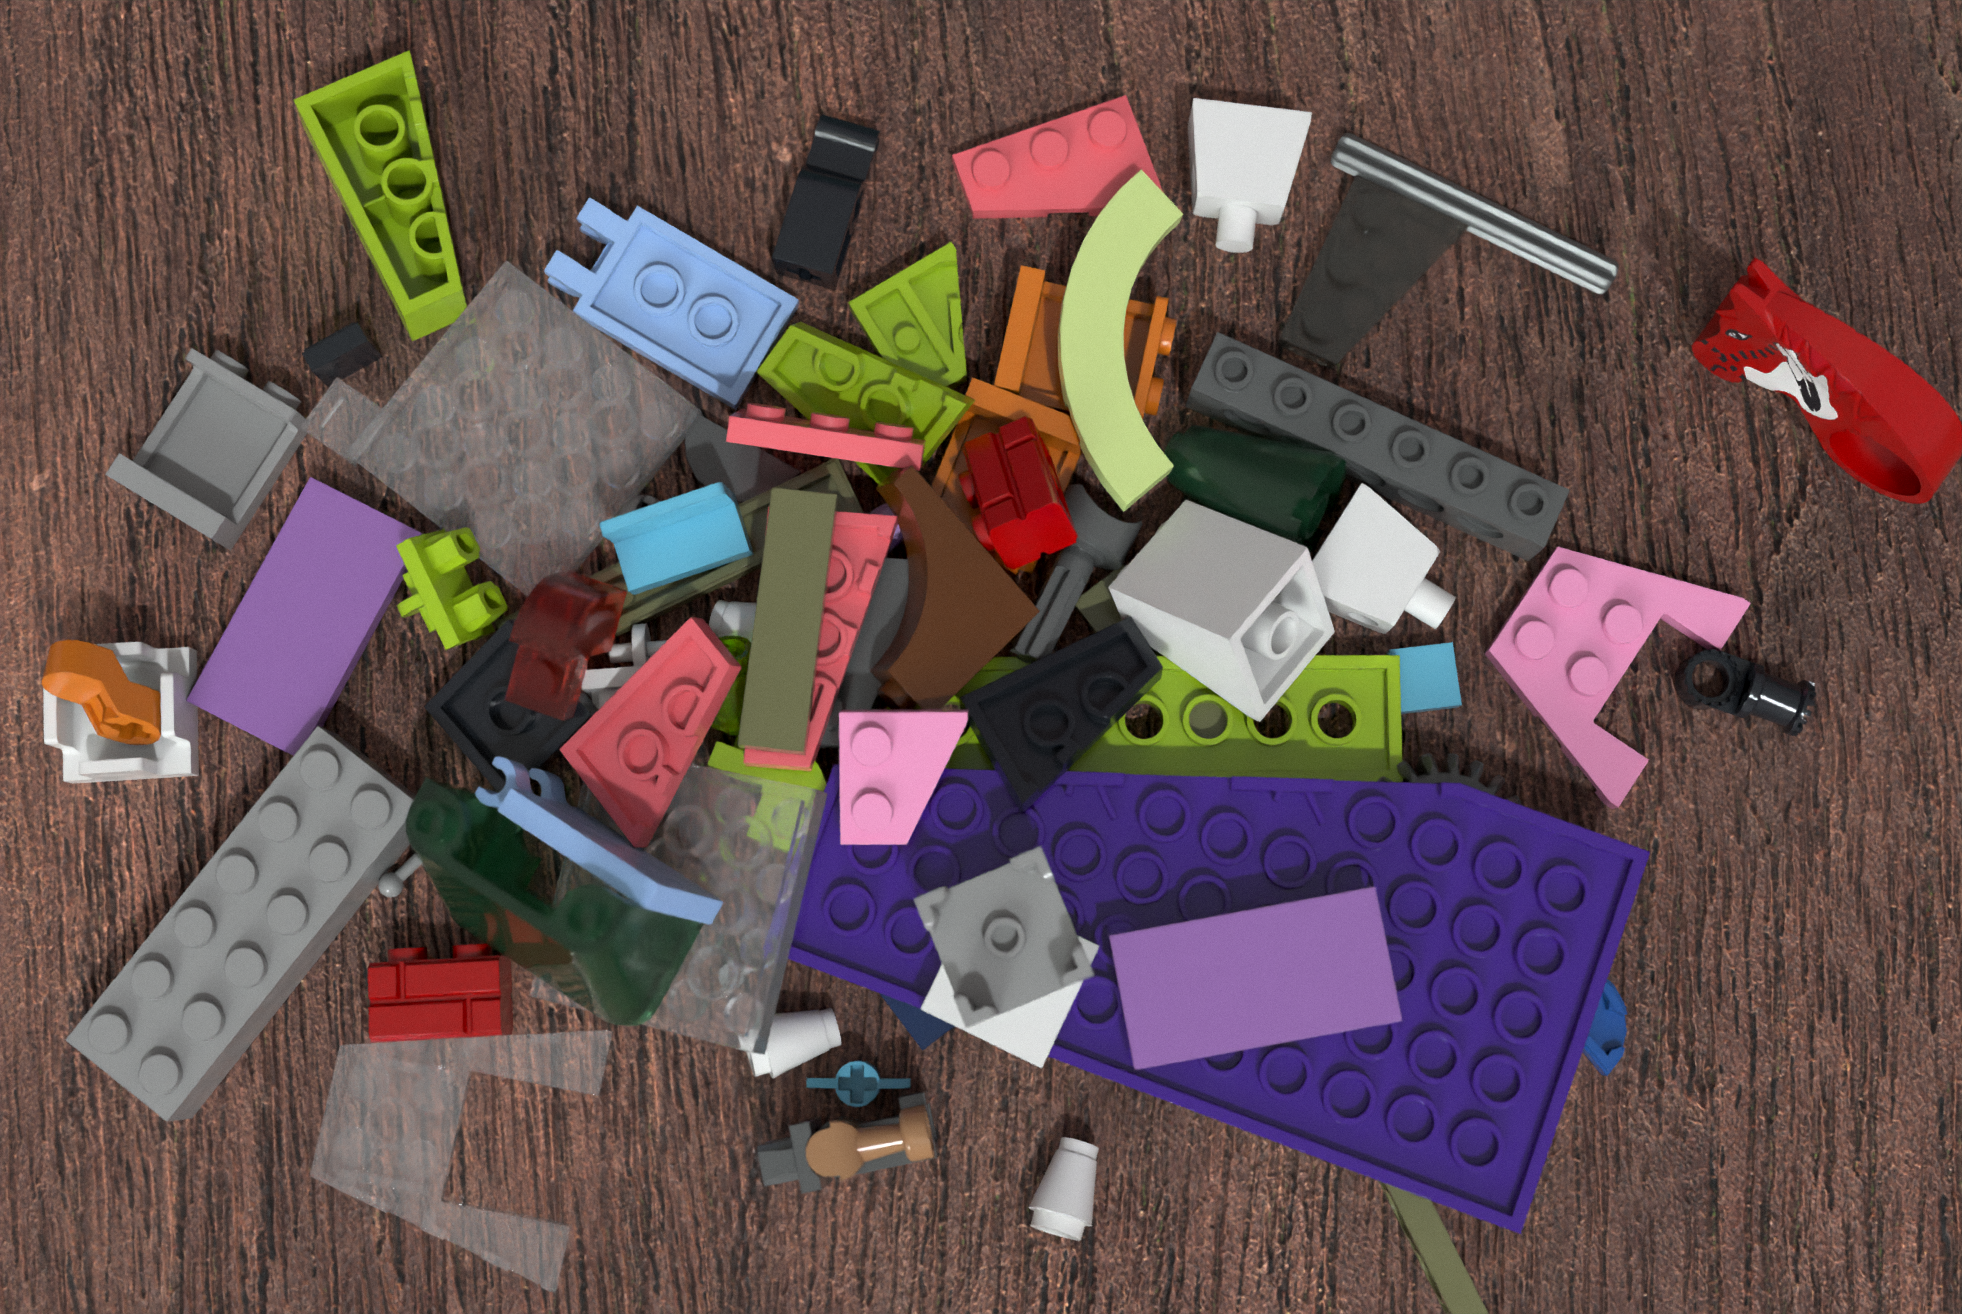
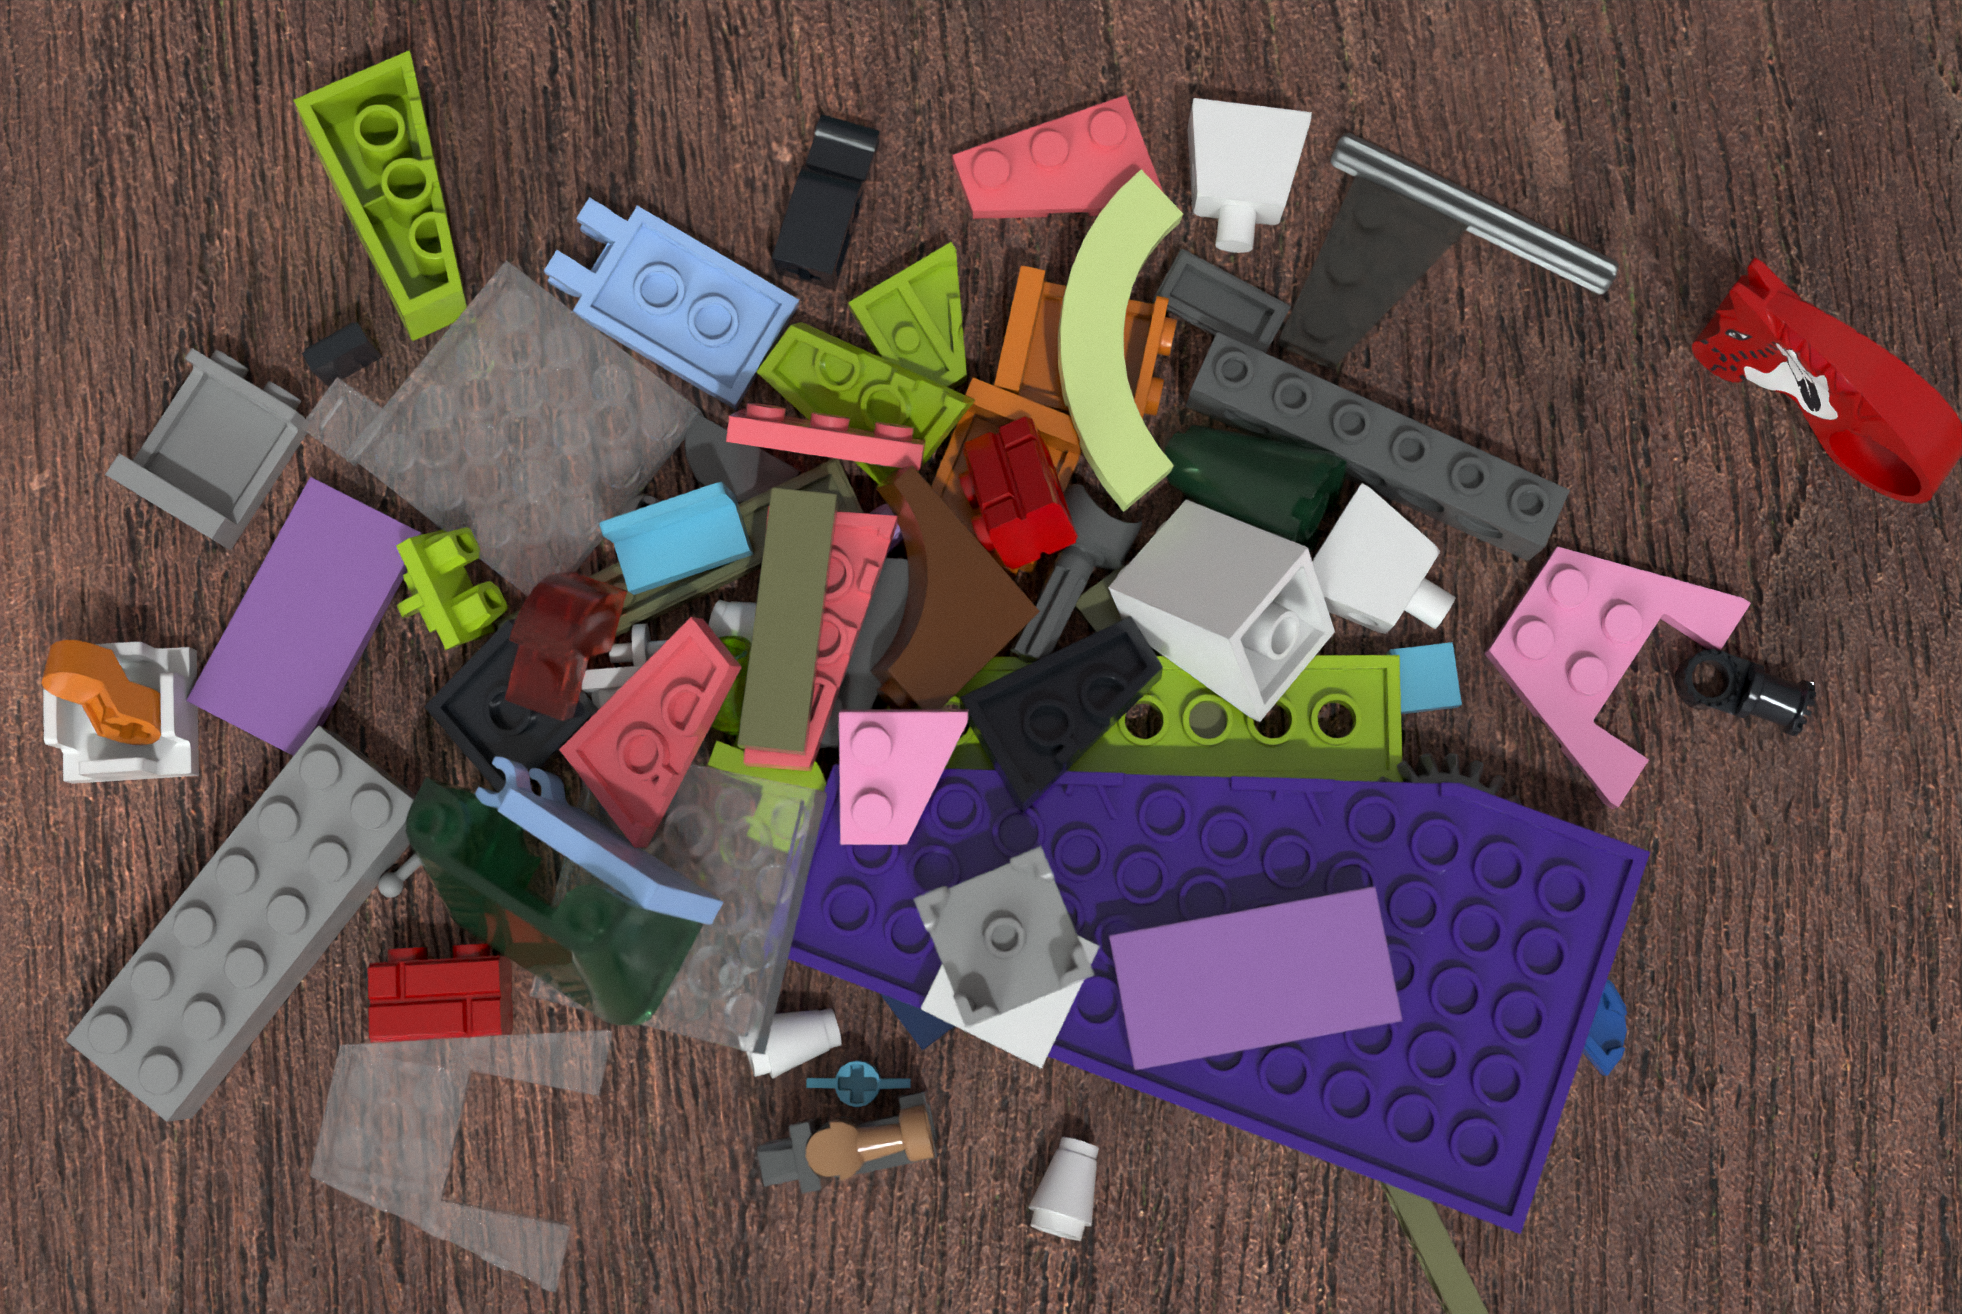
none -> dark grey tile [1152,248,1291,353]

